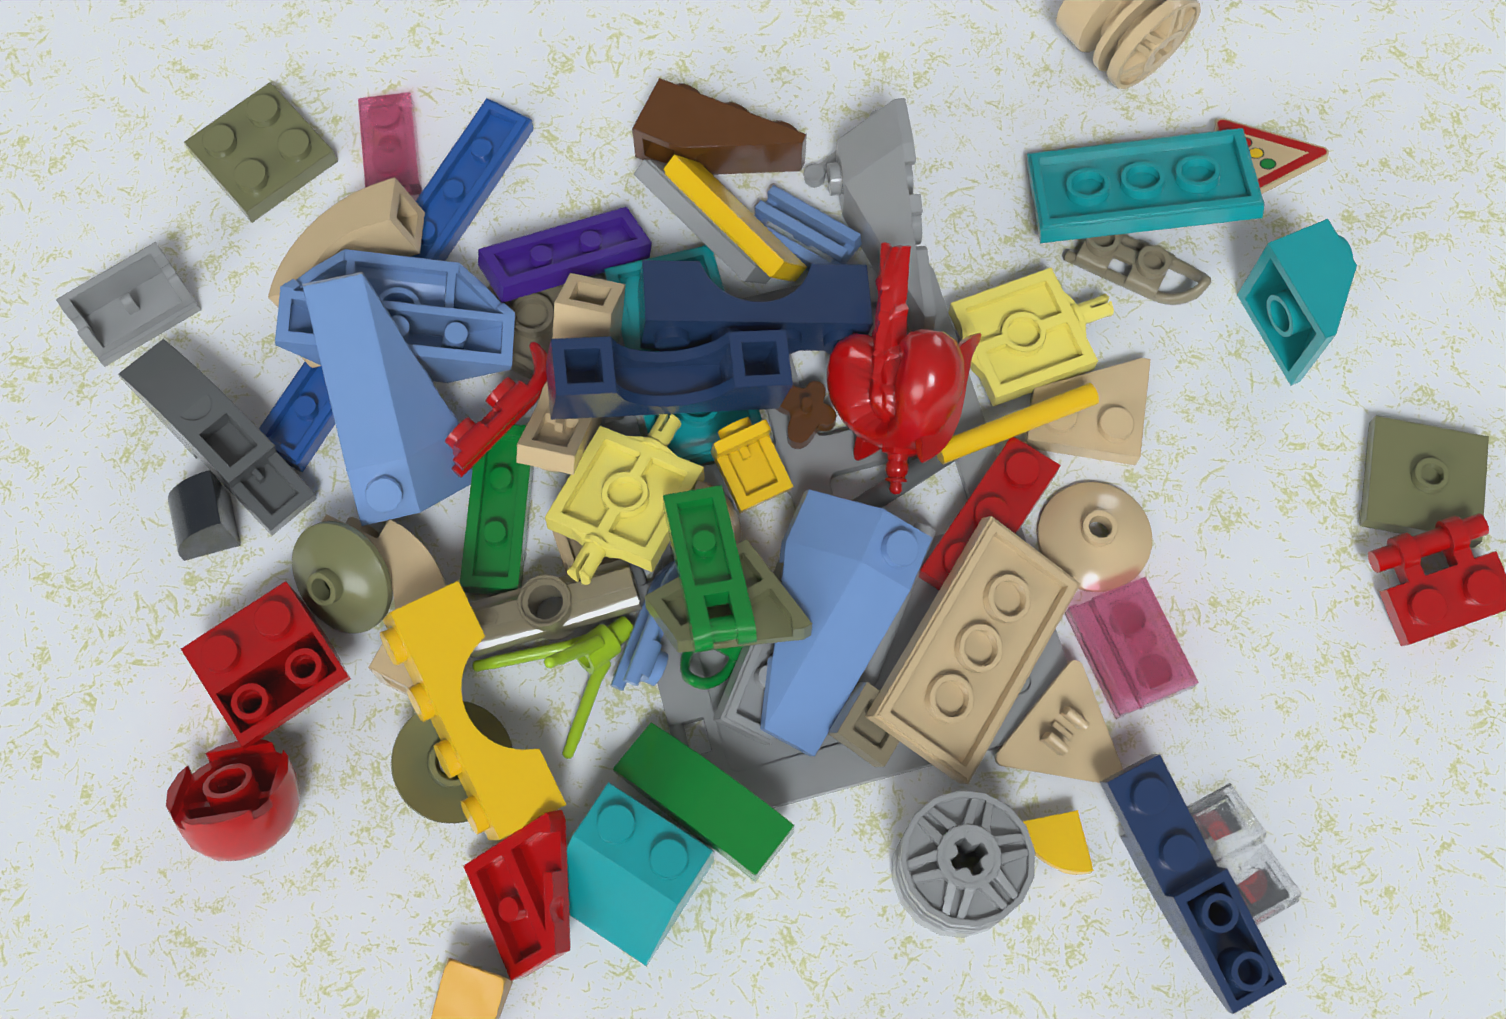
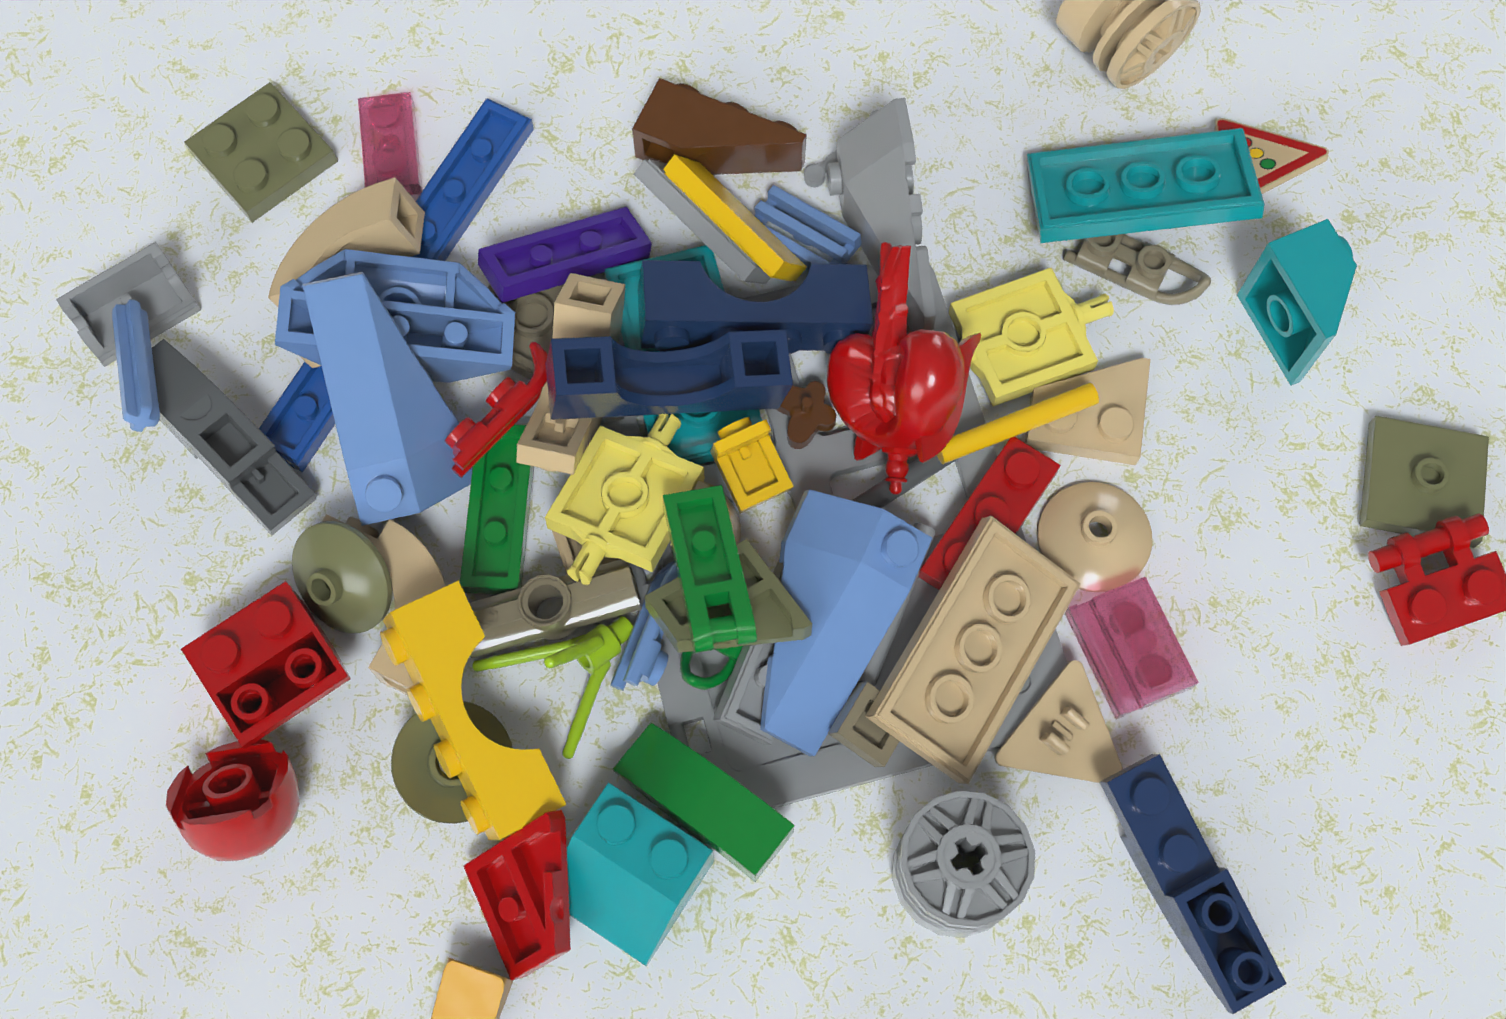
black brick [168,470,241,561] -> none
yellow tile [1023,810,1094,875] -> none
clear slope [1187,783,1302,925] -> none
none -> medium blue axle [112,299,160,432]

